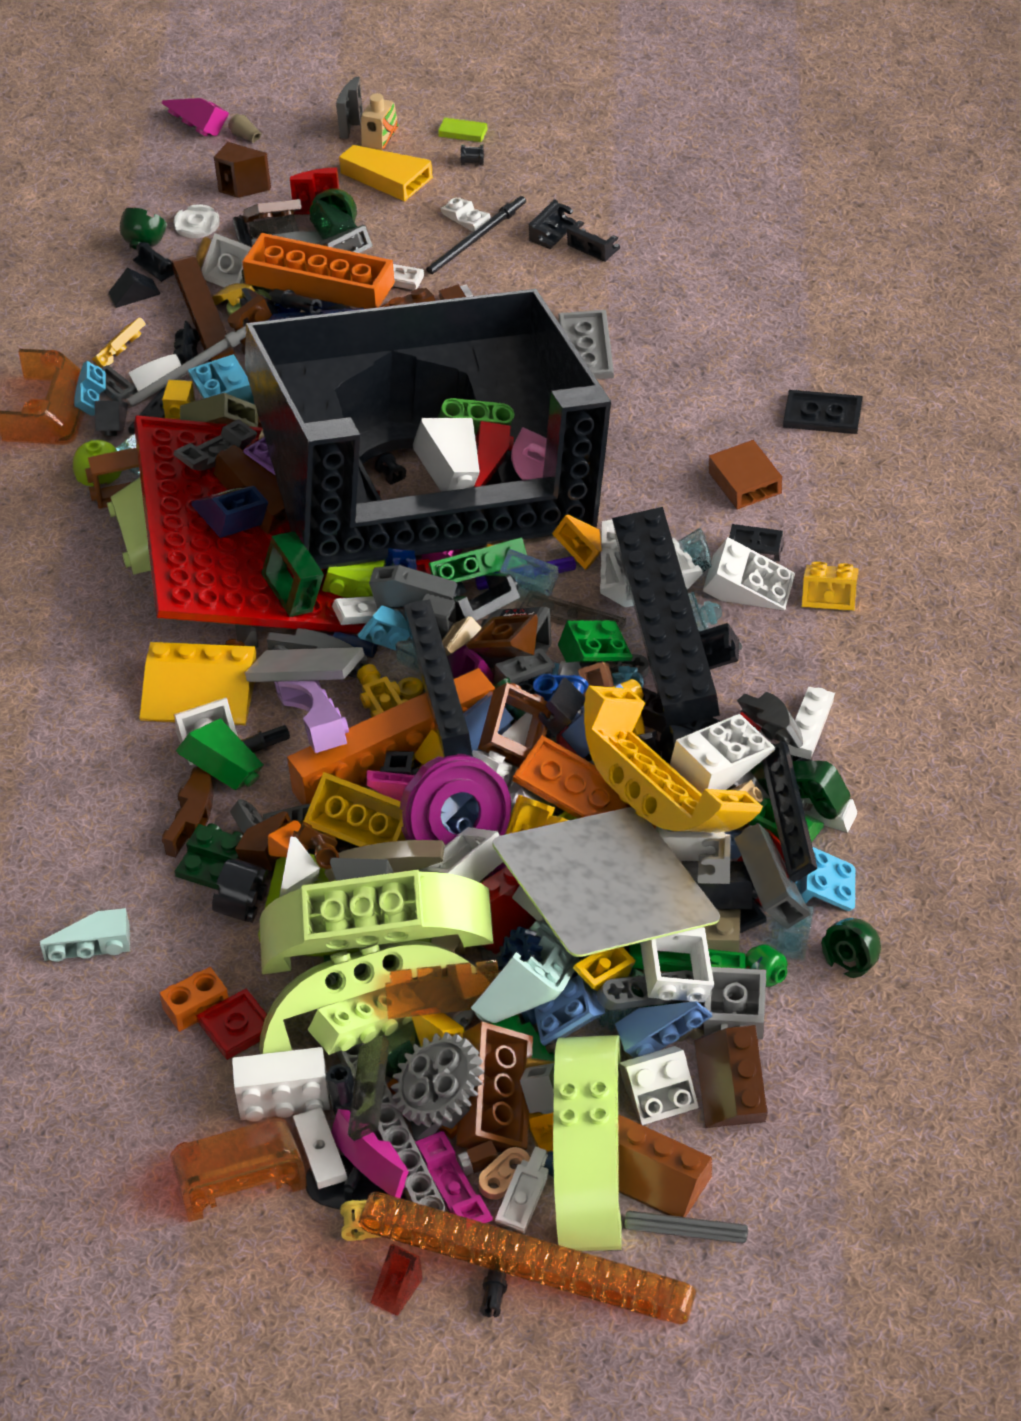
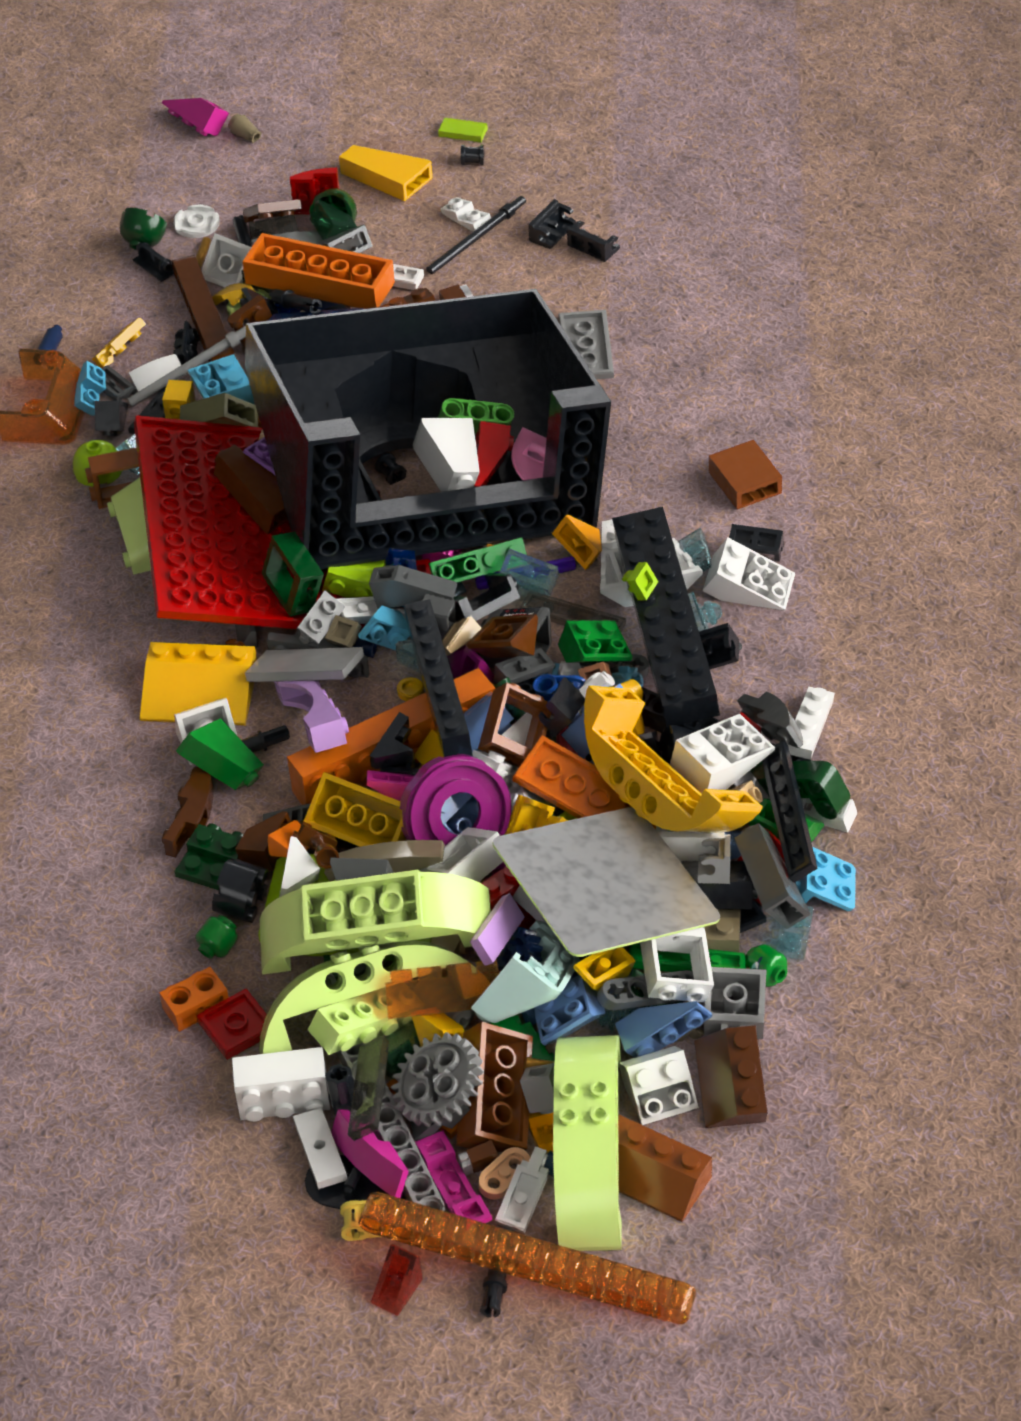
light aqua slope [40,908,130,962] -> none
black slope [108,268,160,308] -> none
clear orange windscreen [170,1117,307,1222] -> none
dark grey slope [173,419,257,471] -> none
dark blue slope [191,486,268,538] -> none
reddish brown slope [214,142,271,198] -> none
dark grey beam [230,799,264,833] -> none
dark grey slope [336,77,363,139] -> none
yellow brick [357,664,408,717] -> none
tan torso [361,93,399,150] -> none
dark grey axle [625,1211,748,1243] -> none
black tile [783,390,863,434] -> none
yellow bracket [802,561,859,611] -> none
dark green cylinder [821,918,881,978] -> none
none -> dark blue cylinder [34,325,63,365]
none -> green head [195,915,238,959]
none -> light grey hinge [297,591,346,644]
none -> dark tan tile [325,615,362,648]
none -> black slope [370,712,414,769]
none -> lavender tile [470,893,524,966]
none -> white slope [579,671,615,698]
none -> lime tile [622,562,658,600]

